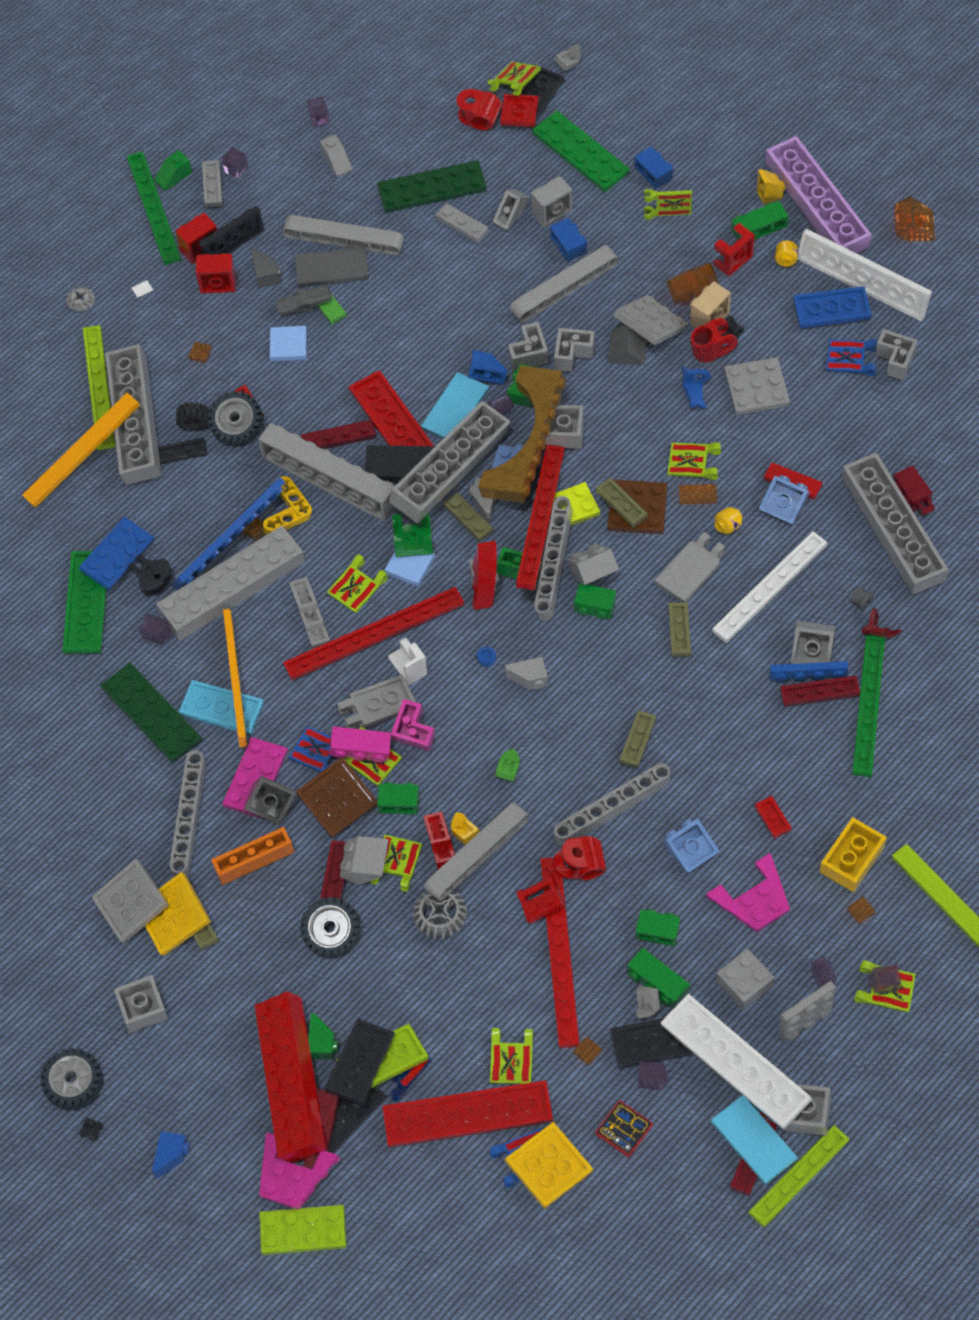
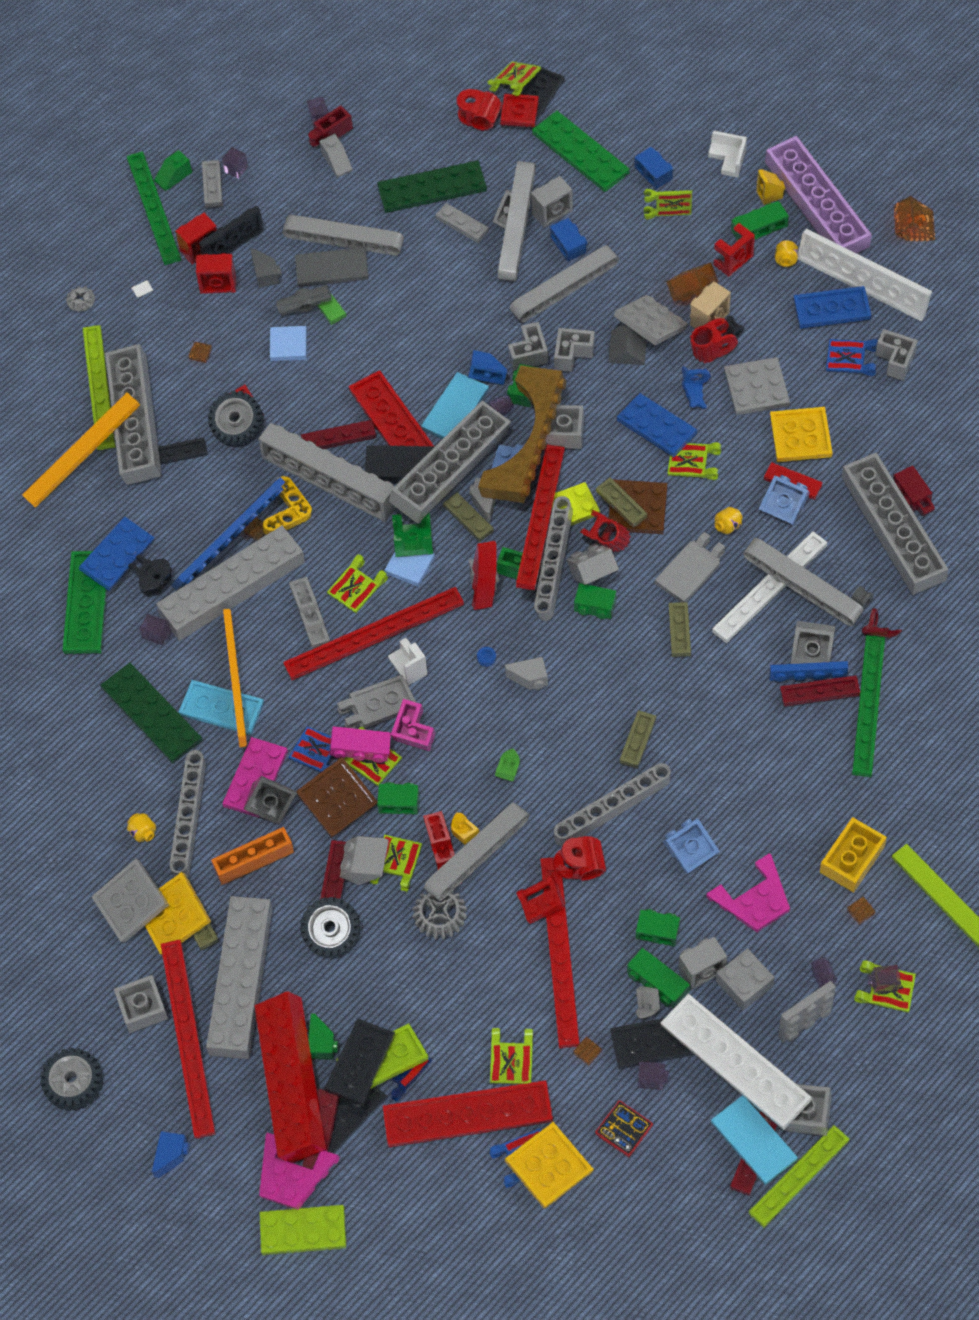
black plate [79,1118,103,1141] -> none
black tyre [176,402,209,432] -> none
light grey plate [554,45,581,71] -> none
clear orange tile [679,484,717,504] -> none
red plate [754,796,792,839] -> none
none -> yellow head [127,813,156,842]
none -> red plate [161,939,216,1139]
none -> light grey brick [206,896,273,1059]
none -> dark red brick [308,105,353,146]
none -> light grey beam [498,161,536,281]
none -> red piece [580,509,631,552]
none -> blue plate [617,393,697,457]
none -> light grey brick [678,937,727,990]
none -> white panel [708,131,747,177]
none -> light grey beam [743,538,864,626]
none -> yellow plate [770,407,833,462]

